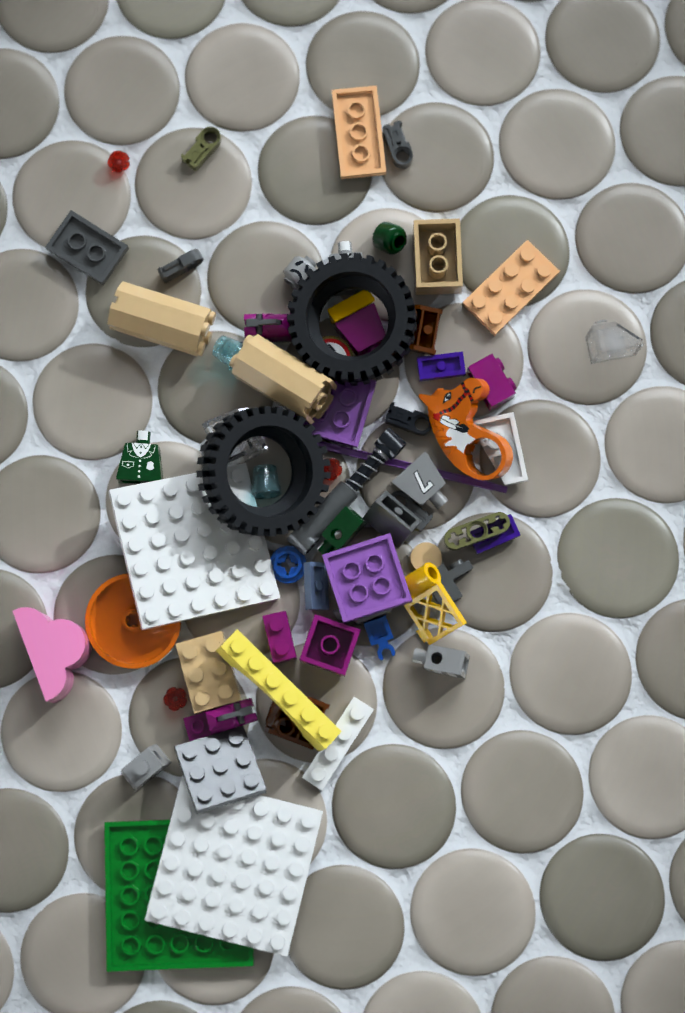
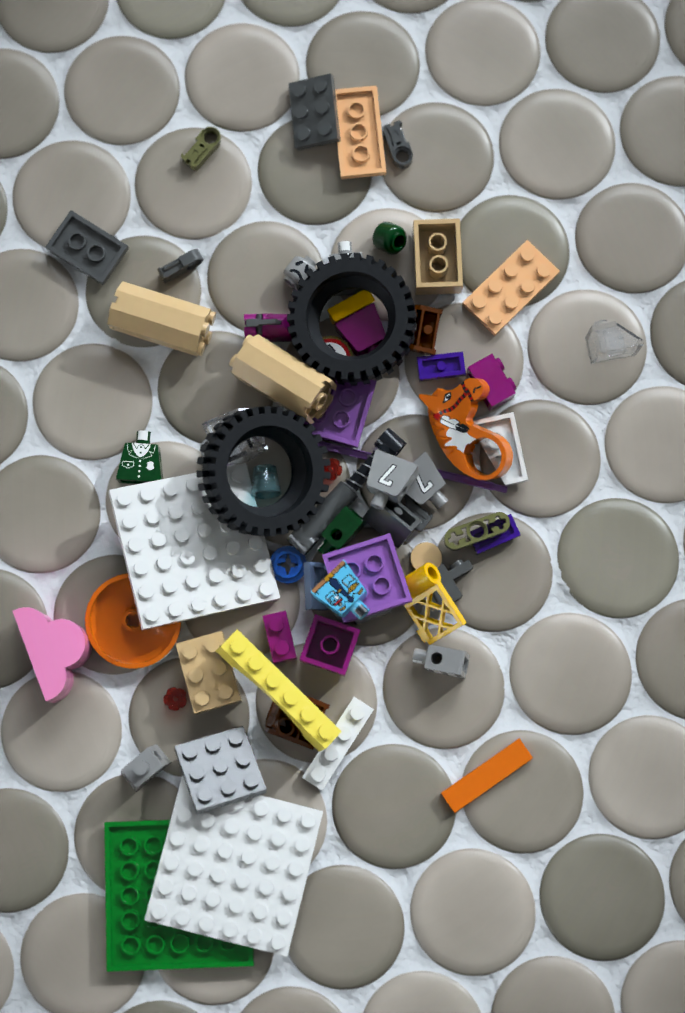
clear red plate [108,151,130,173] -> none
magenta plate [183,698,258,741] -> none
clear light blue piece [212,335,243,370] -> none
blue plate [363,615,395,660] -> none
black piece [385,402,432,436] -> none
none -> dark grey plate [289,73,340,150]
none -> torso [310,559,370,620]
none -> light grey torso [366,449,419,510]
none -> orange tile [441,738,533,813]

